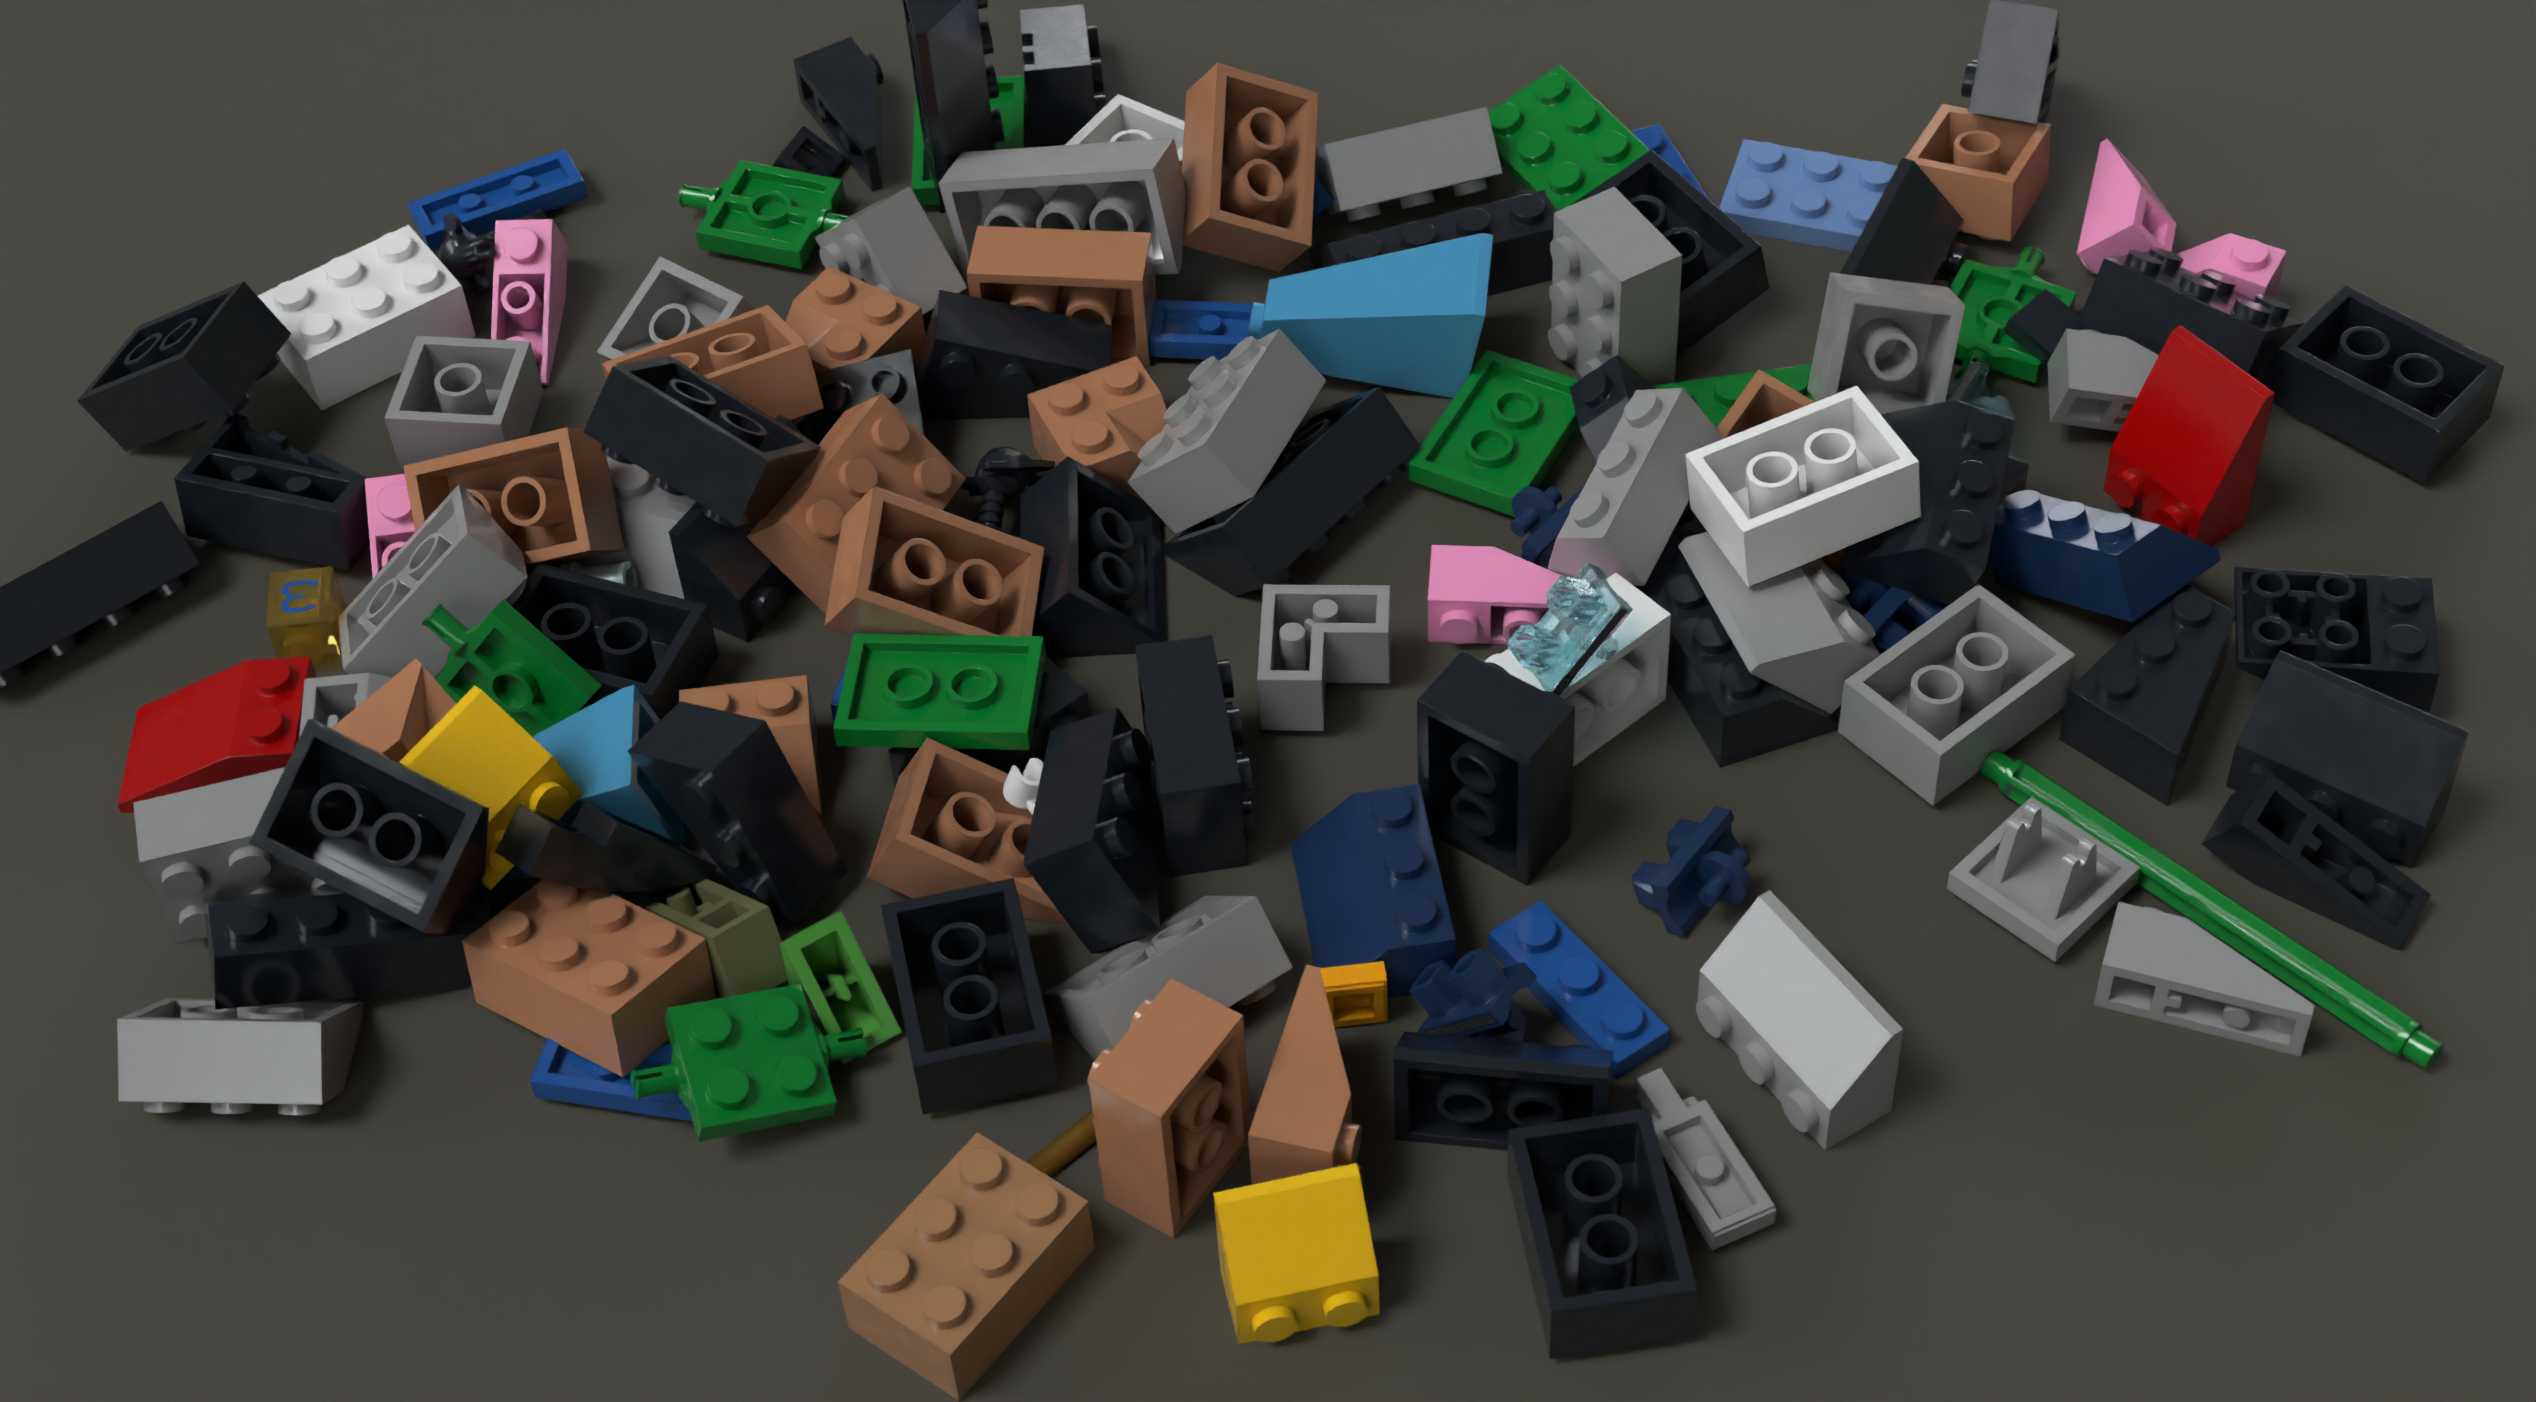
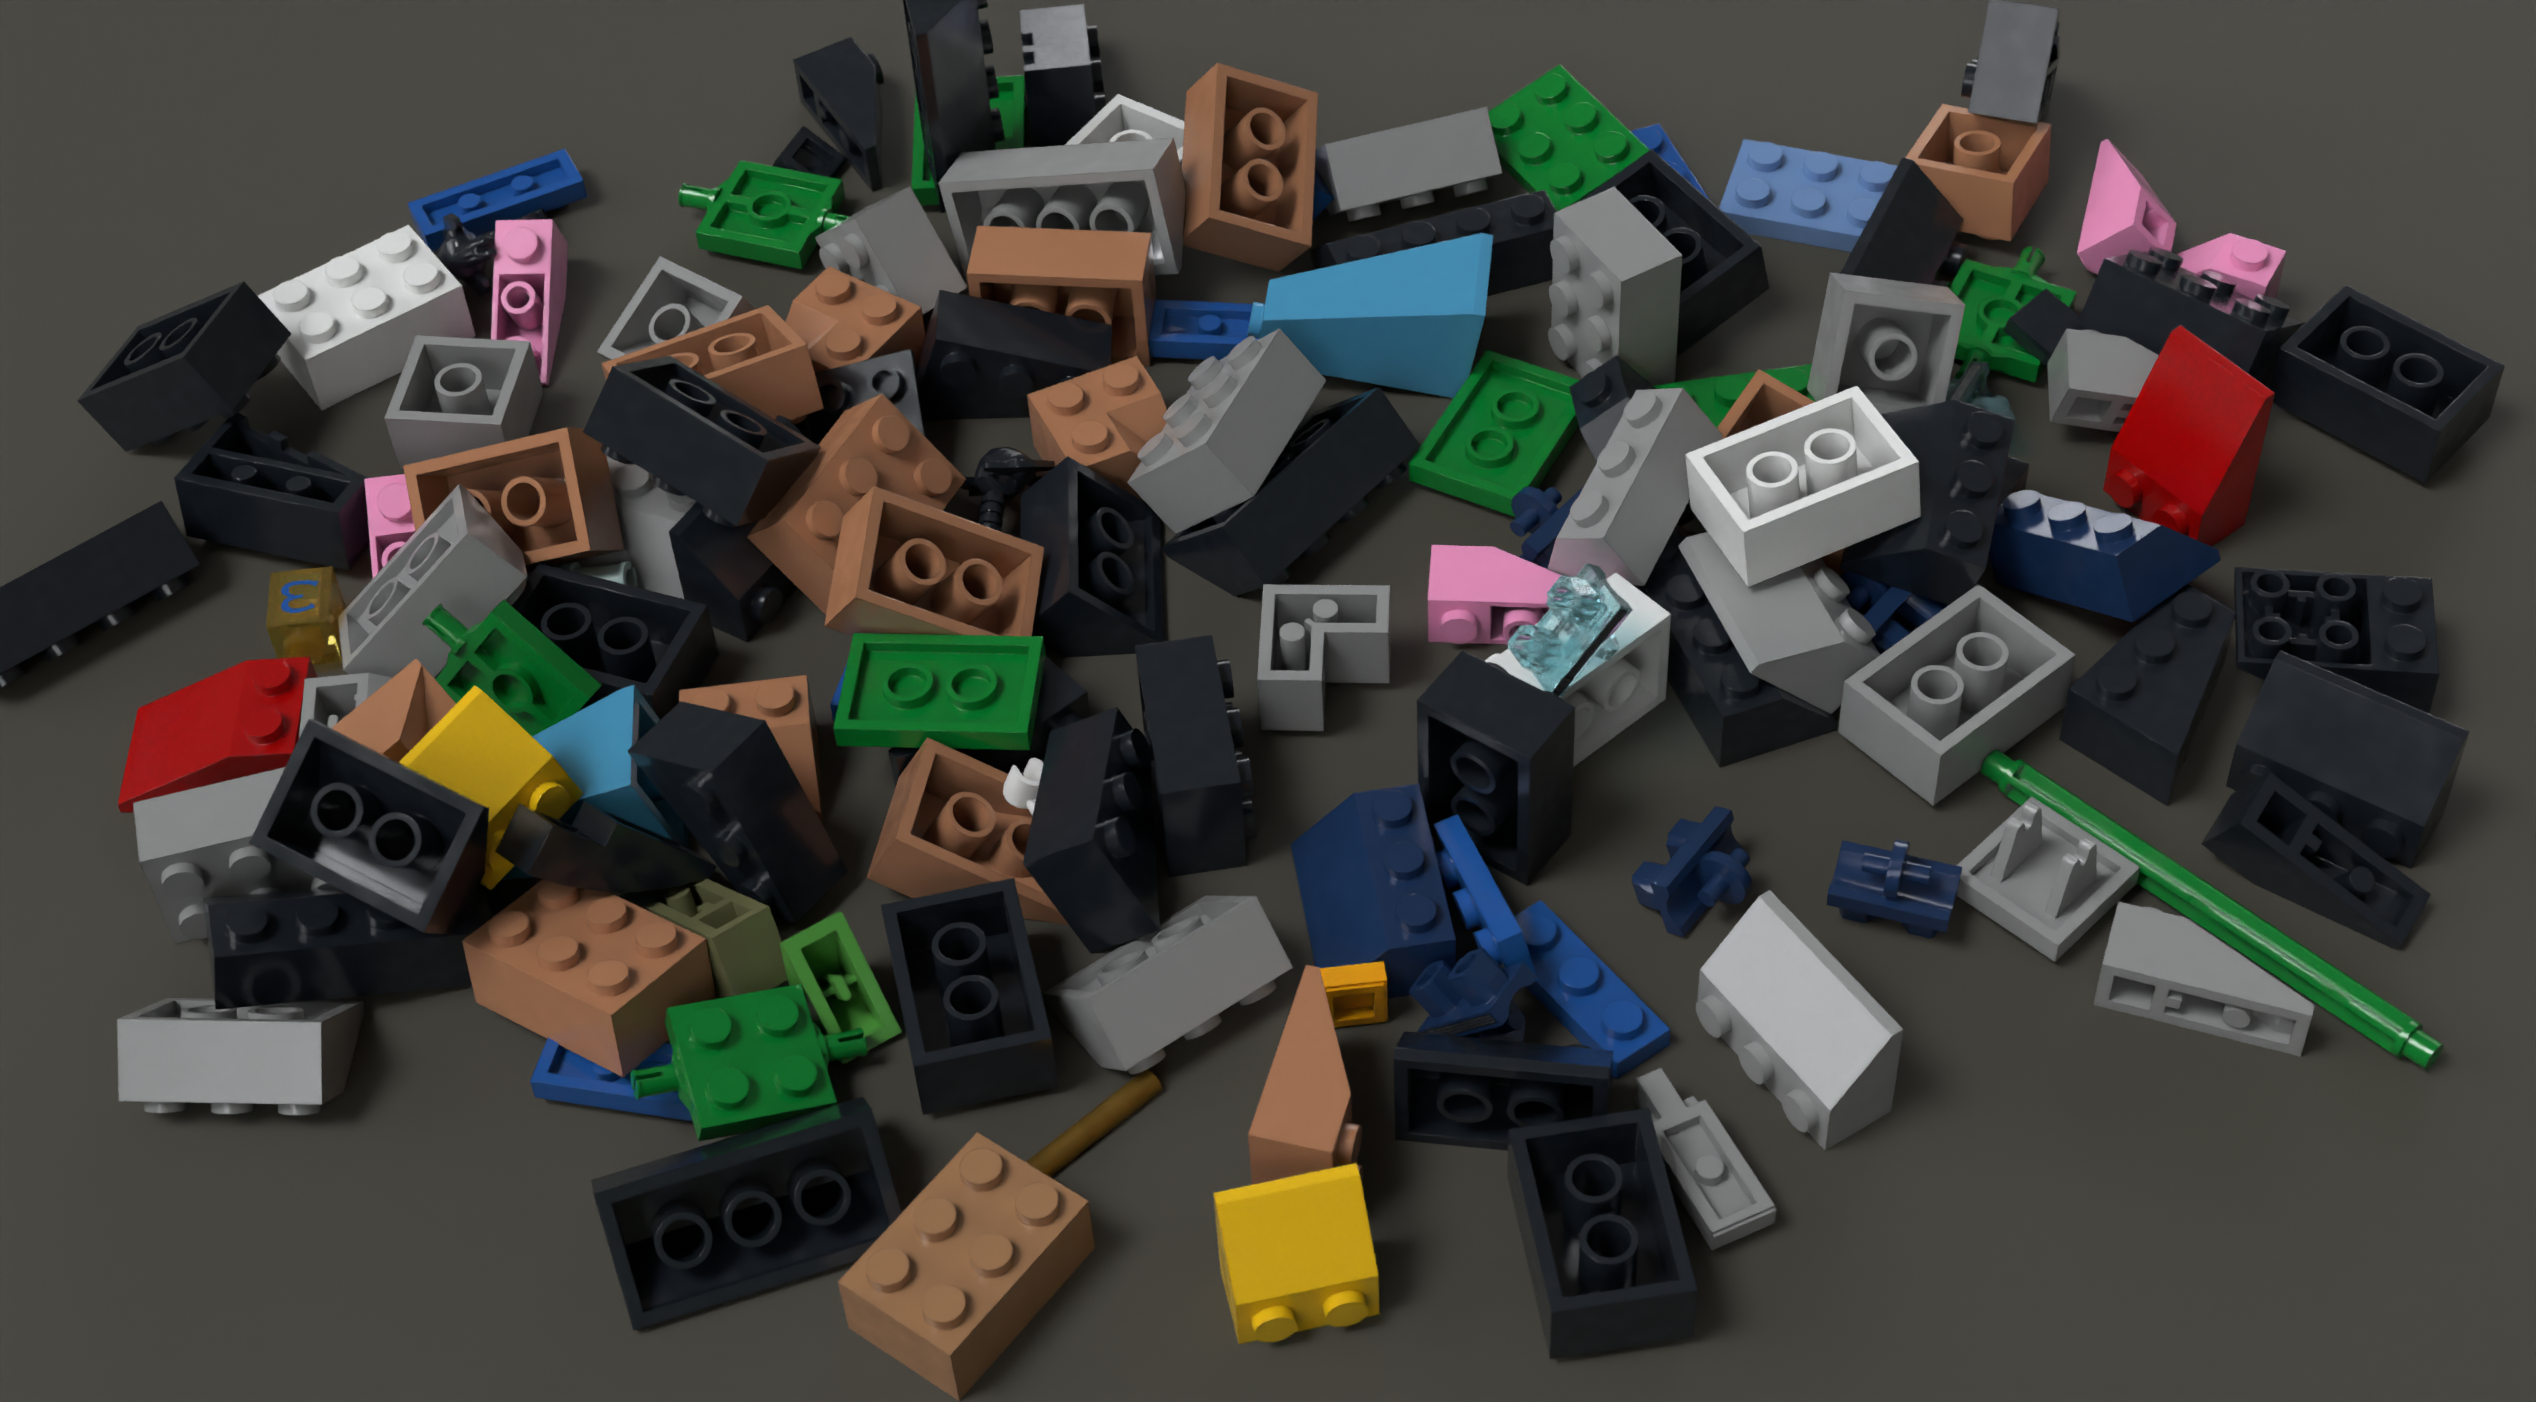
nougat brick [1087,978,1251,1238] -> none
none -> black slope [591,1097,901,1331]
none -> blue plate [1433,814,1538,983]
none -> dark blue hips [1826,839,1962,939]

